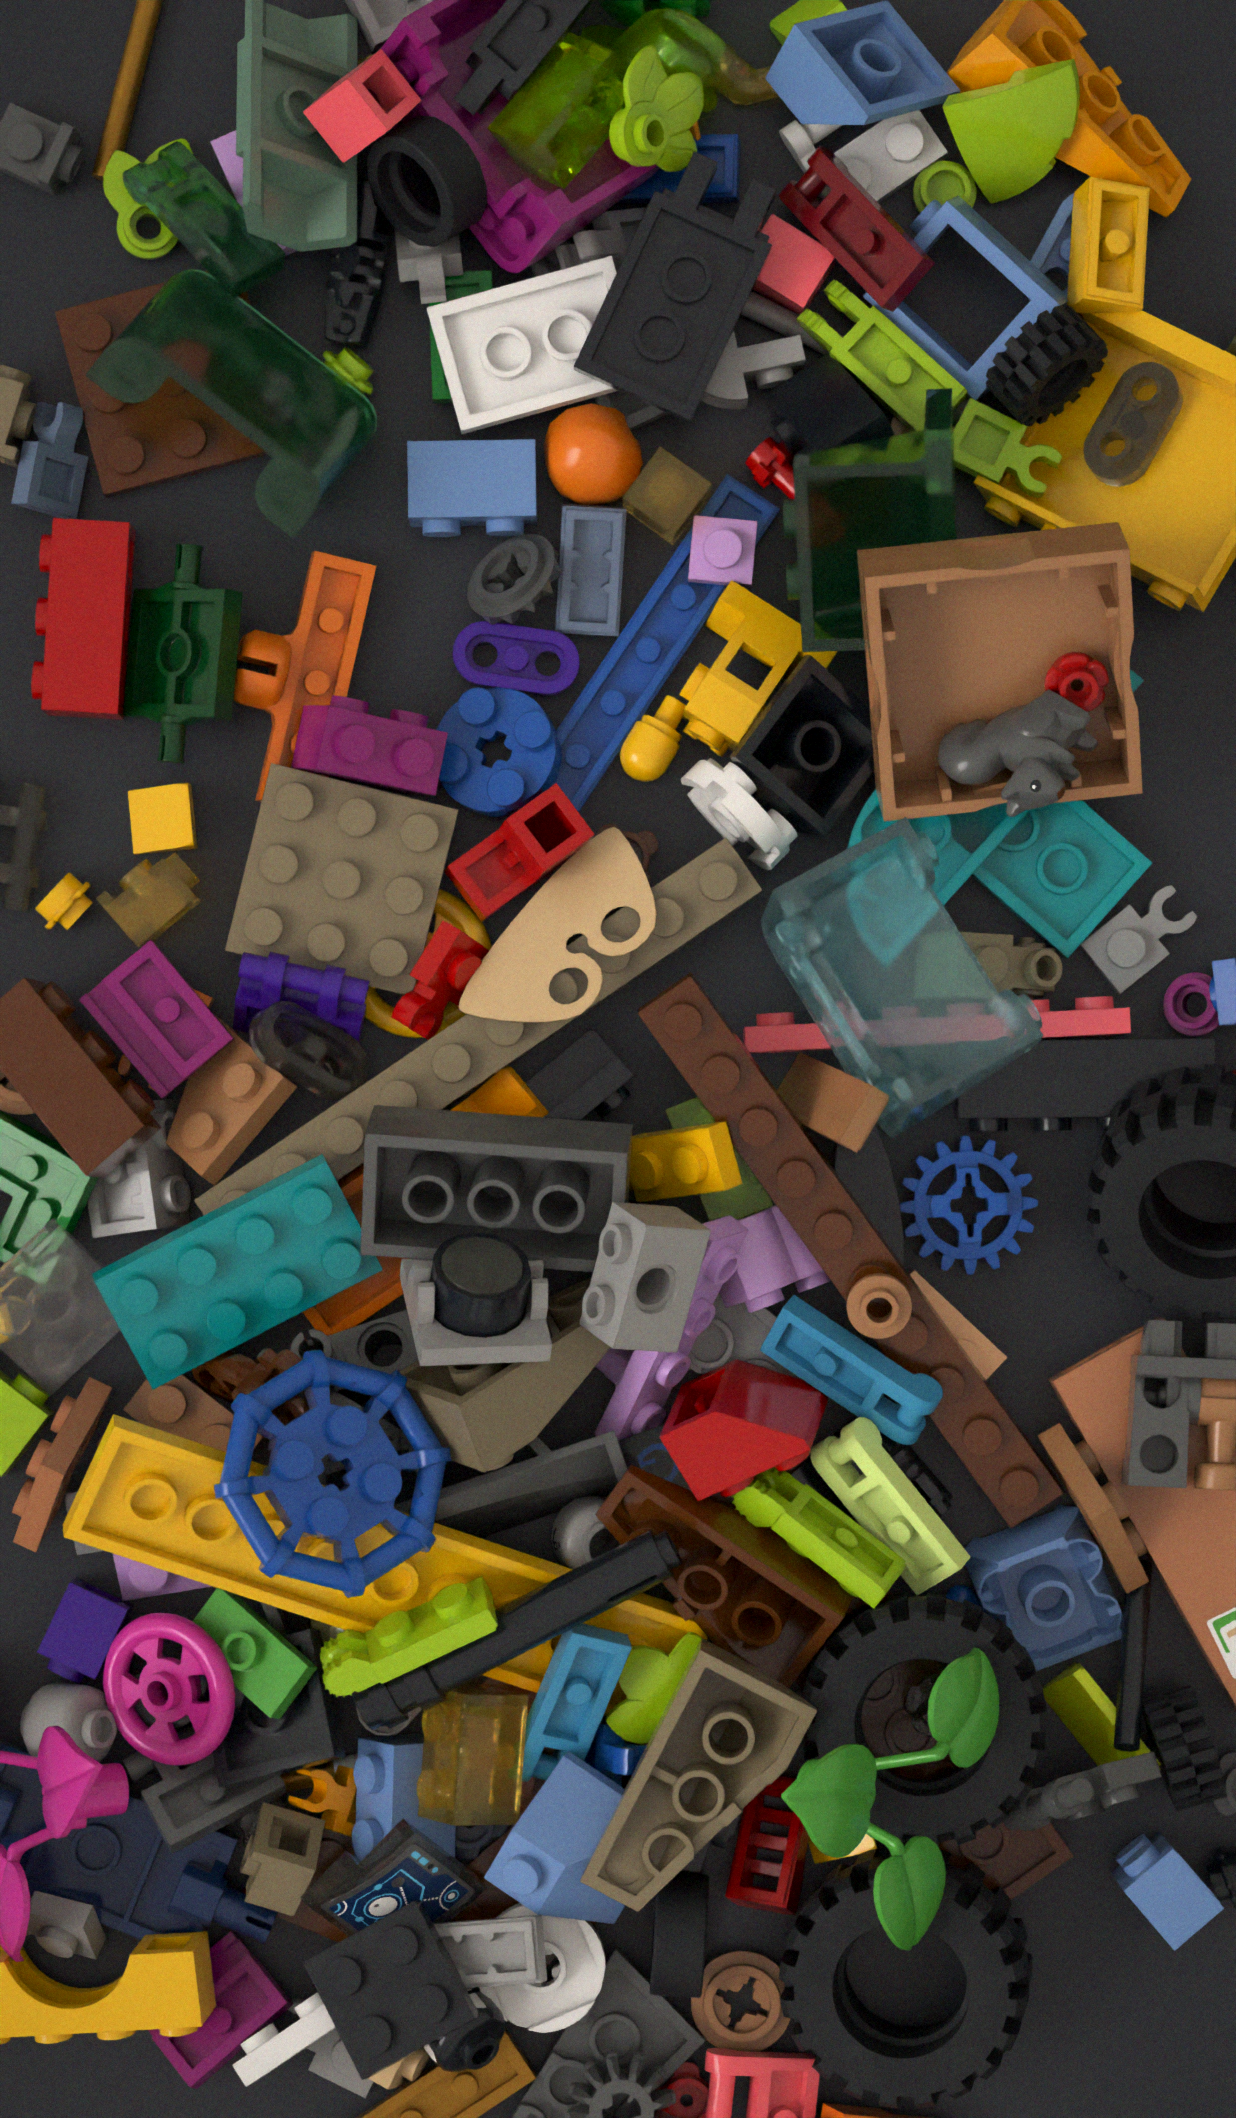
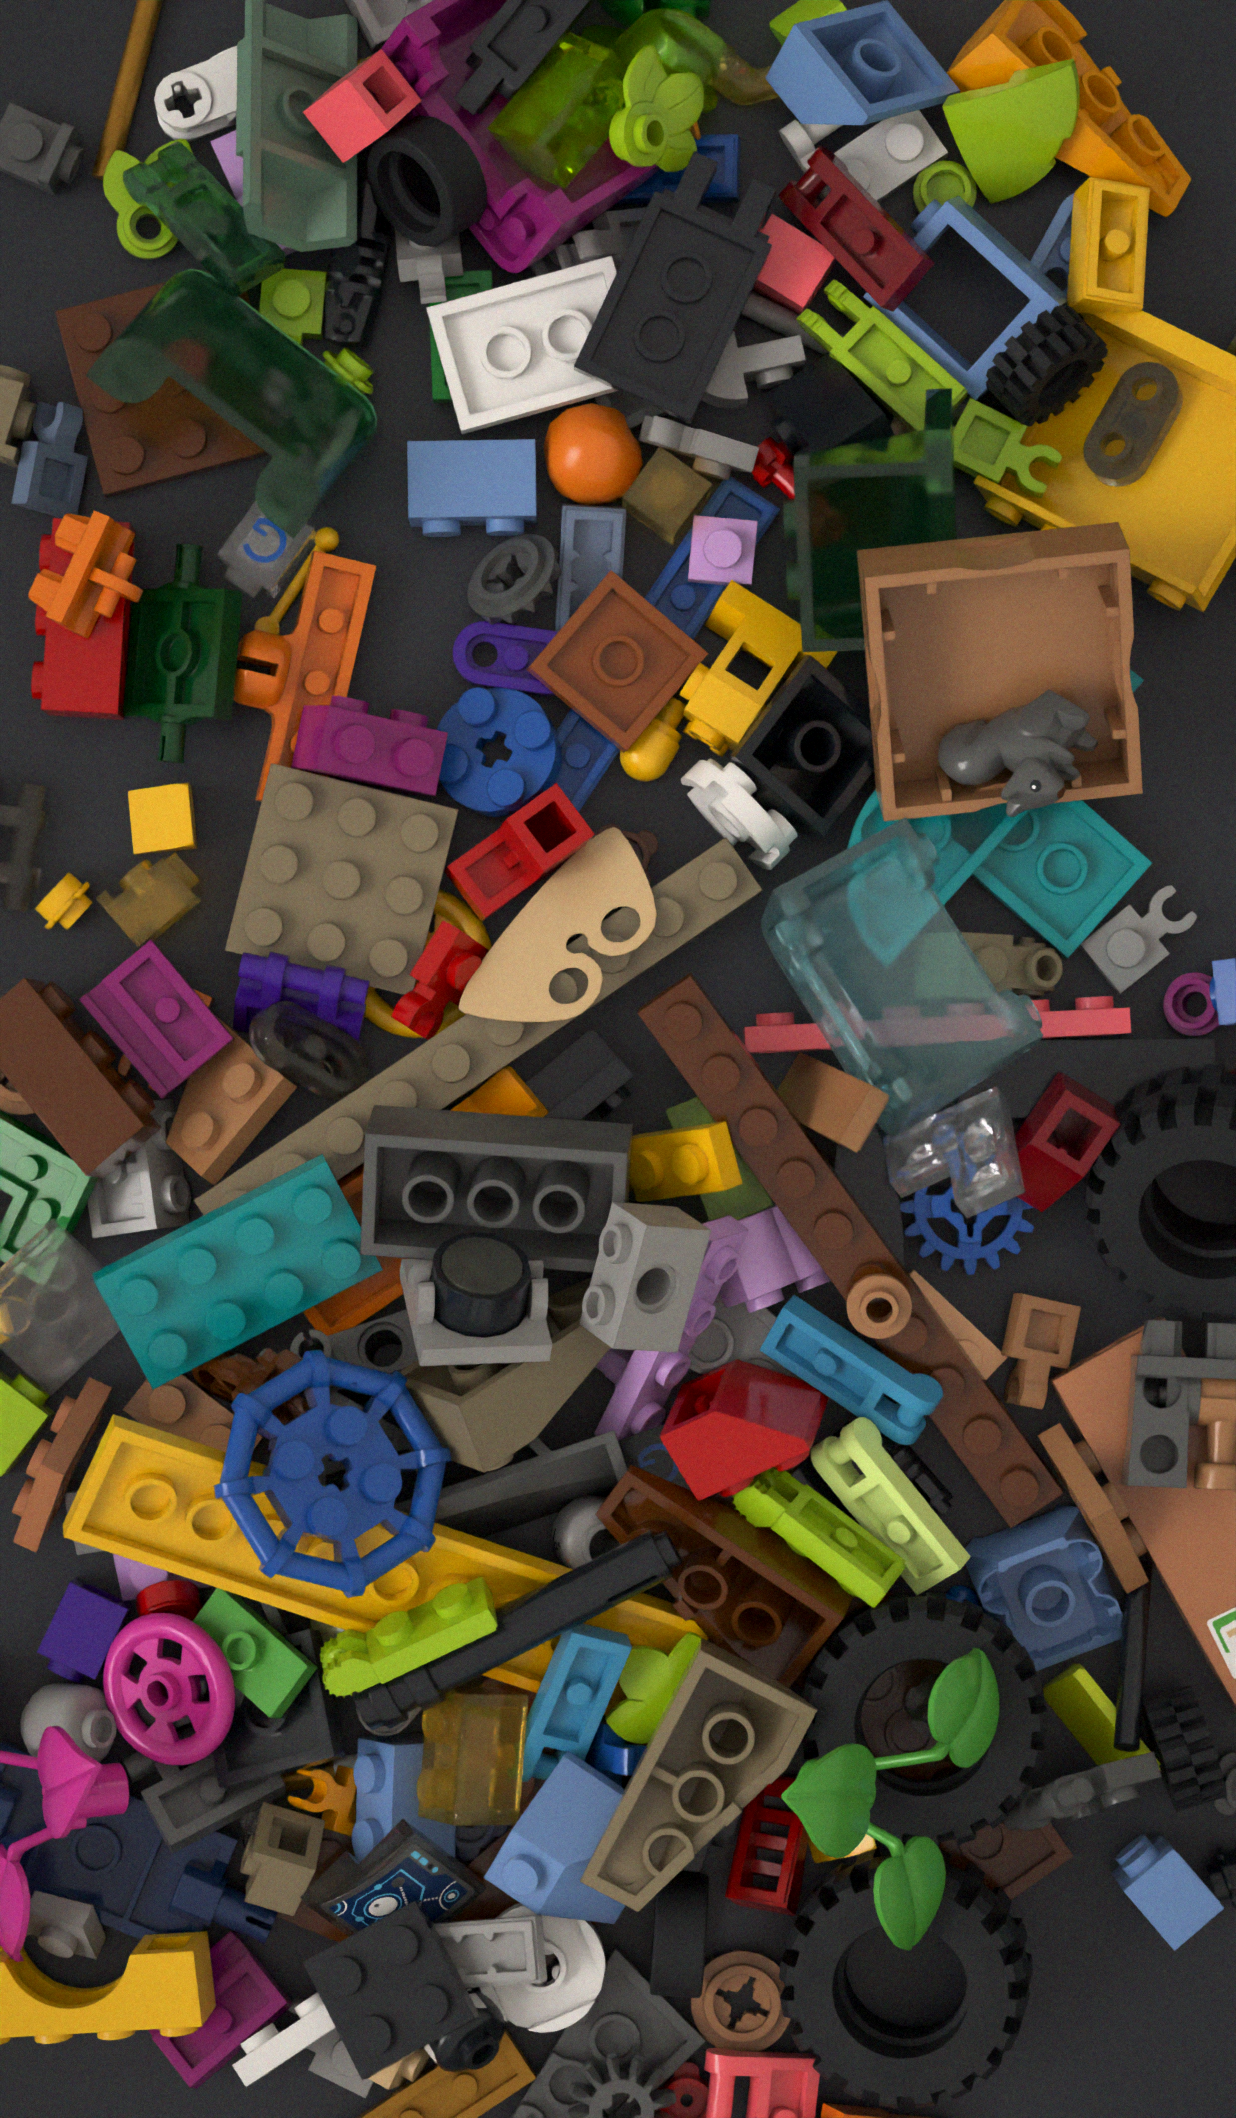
red plate [1044,652,1109,712] -> none
none -> orange hips [28,510,143,639]
none -> red tile [136,1580,202,1621]
none -> white piece [154,46,237,142]
none -> clear brick [217,492,317,599]
none -> yellow hinge [255,527,339,635]
none -> lime plate [258,267,328,382]
none -> dark orange plate [526,570,709,753]
none -> light grey plate [638,416,759,480]
none -> clear plate [883,1086,1025,1218]
none -> dark red slope [988,1071,1120,1212]
none -> medium nougat plate [1001,1293,1081,1410]

